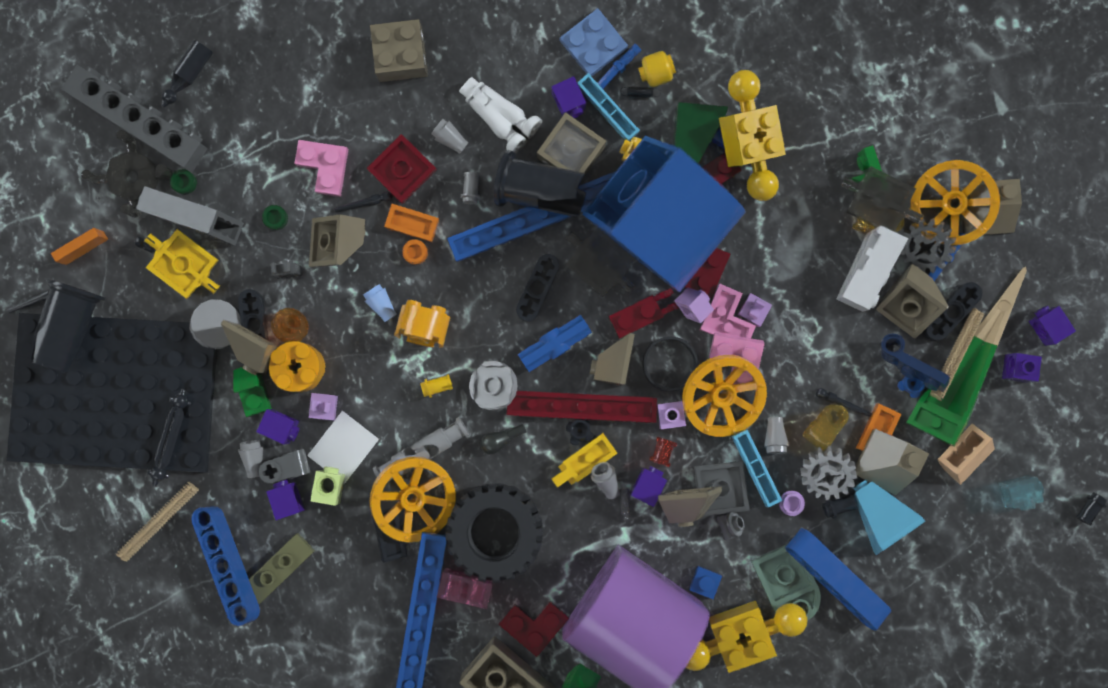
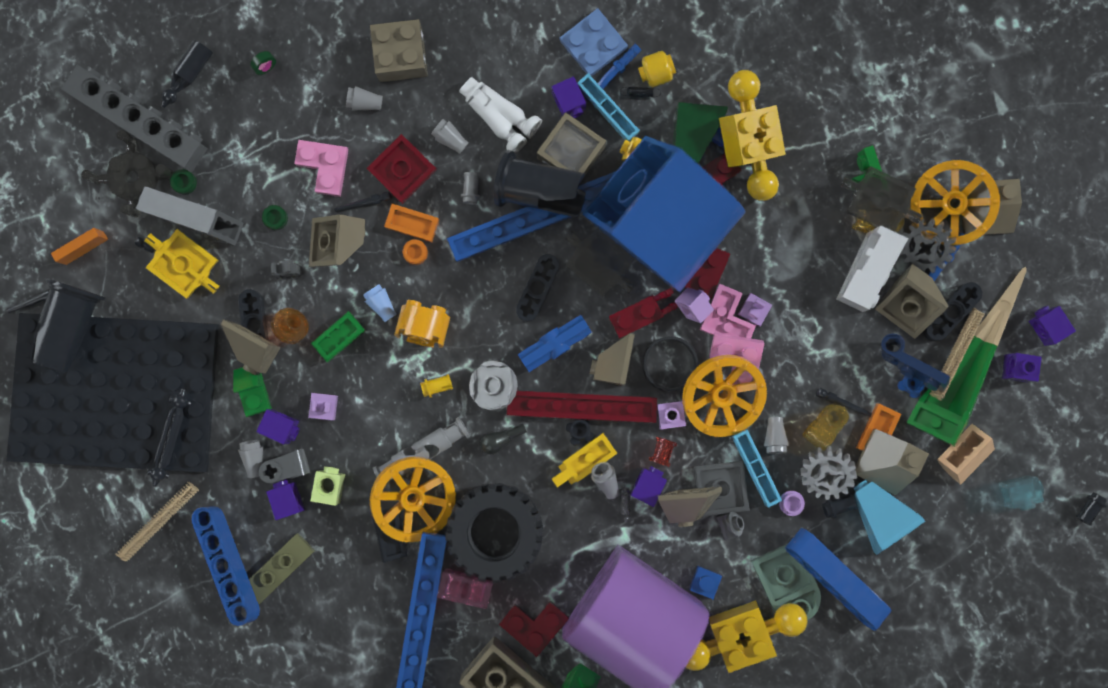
light grey tile [190,300,241,349] -> none
light orange brick [269,341,325,392] -> none
white sticker [307,411,379,484] -> none
none -> dark green tile [250,51,276,75]
none -> green plate [311,311,366,363]
none -> light grey cone [346,86,383,111]

